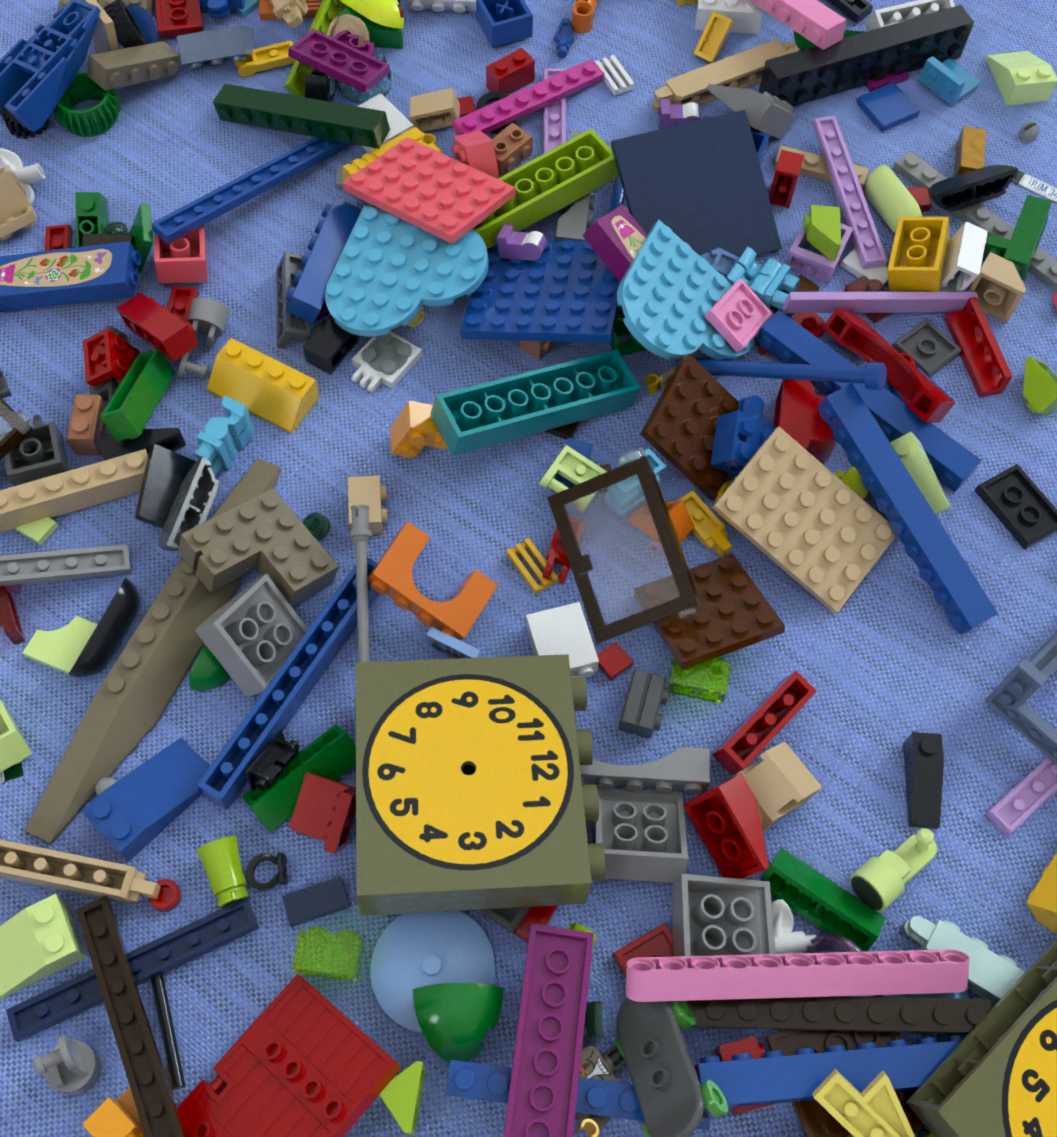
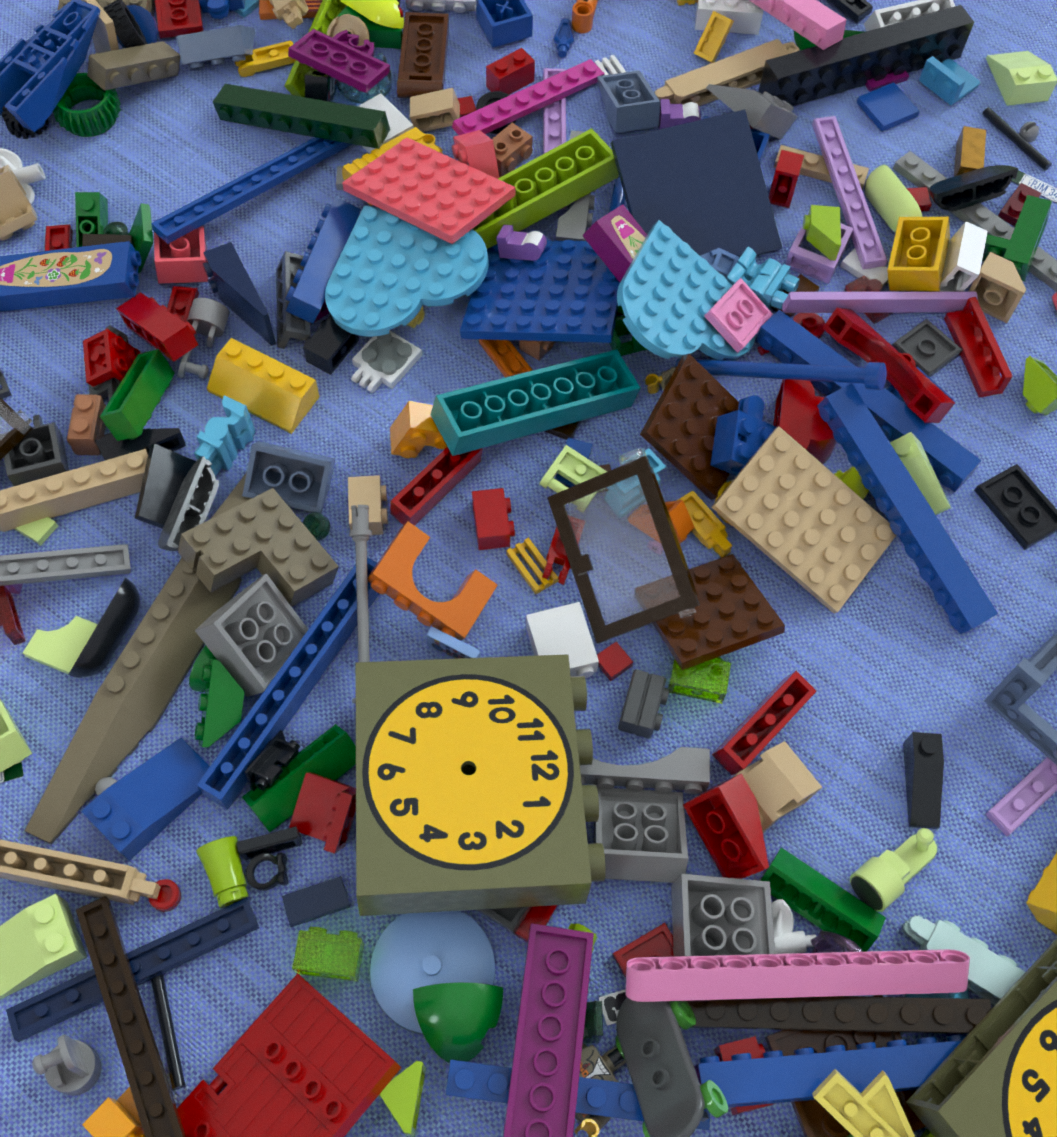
none -> green slope [195,659,244,748]
none -> dark blue slope [203,242,276,346]
none -> black tile [237,826,303,860]
none -> sand blue slope [242,441,335,514]
none -> red brick [390,447,483,526]
none -> reddish brown hinge [397,12,449,98]
none -> red brick [472,488,515,550]
none -> orange tile [479,339,533,378]
none -> sand blue slope [597,71,660,134]
none -> black sticker [599,989,627,1026]
none -> black bar [982,107,1052,171]
none -> dark red plate [998,183,1042,226]

